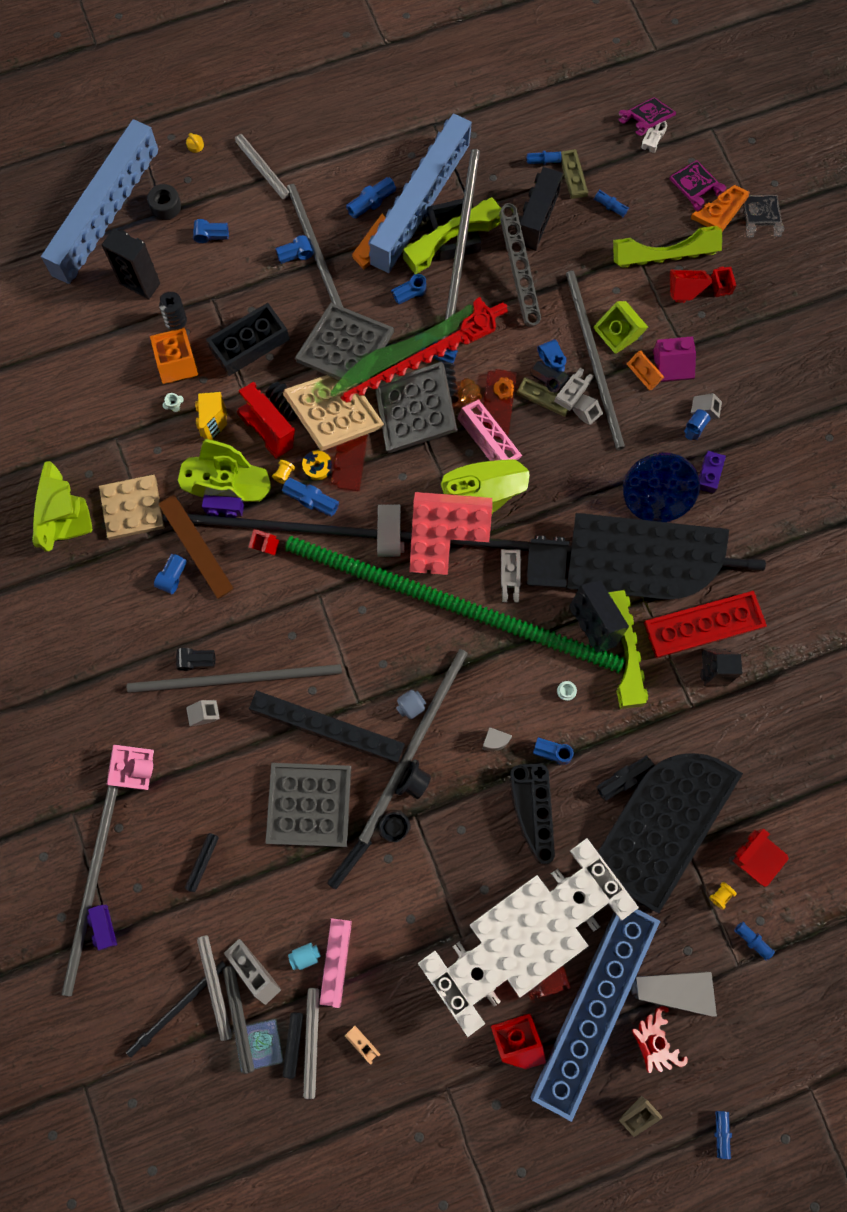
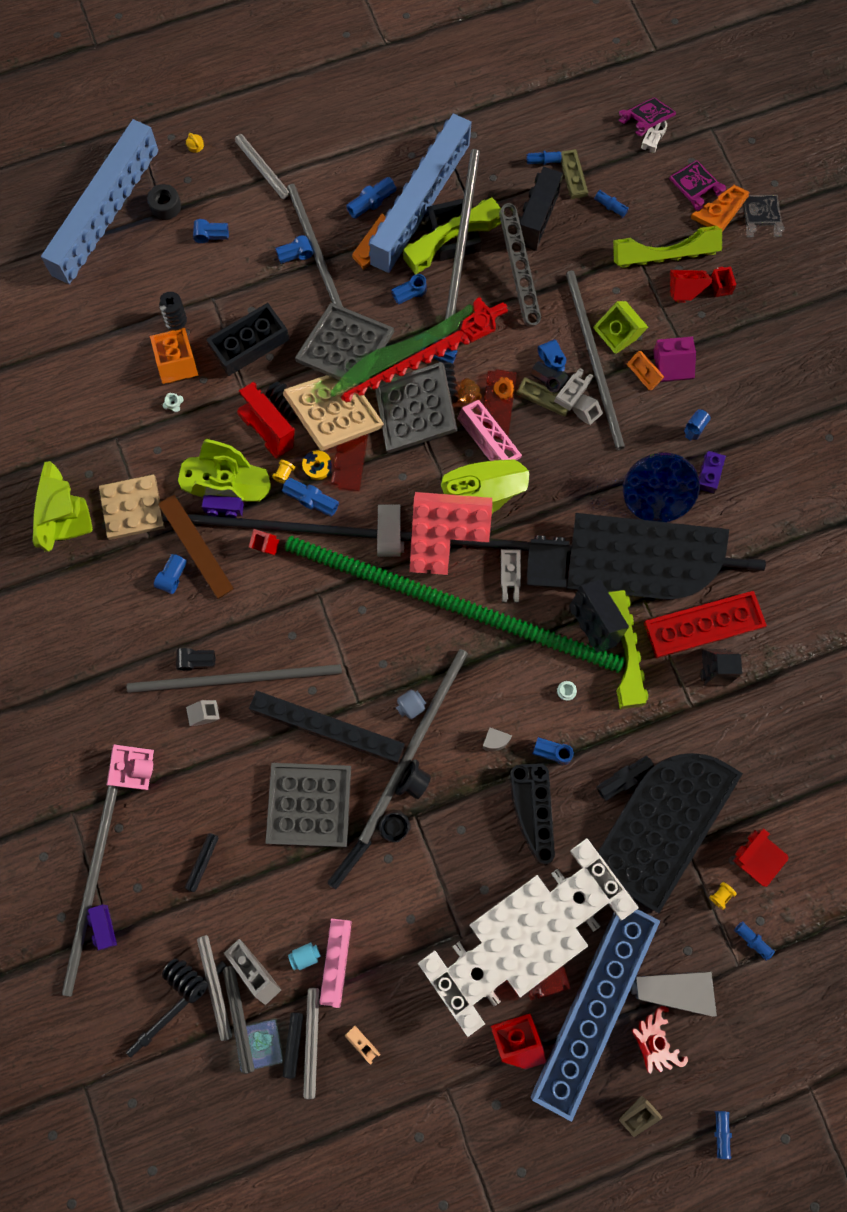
black brick [102,228,160,299] -> none
yellow slope [195,392,227,440] -> none
light grey brick [691,393,722,419] -> none
none -> black piece [162,958,208,1003]

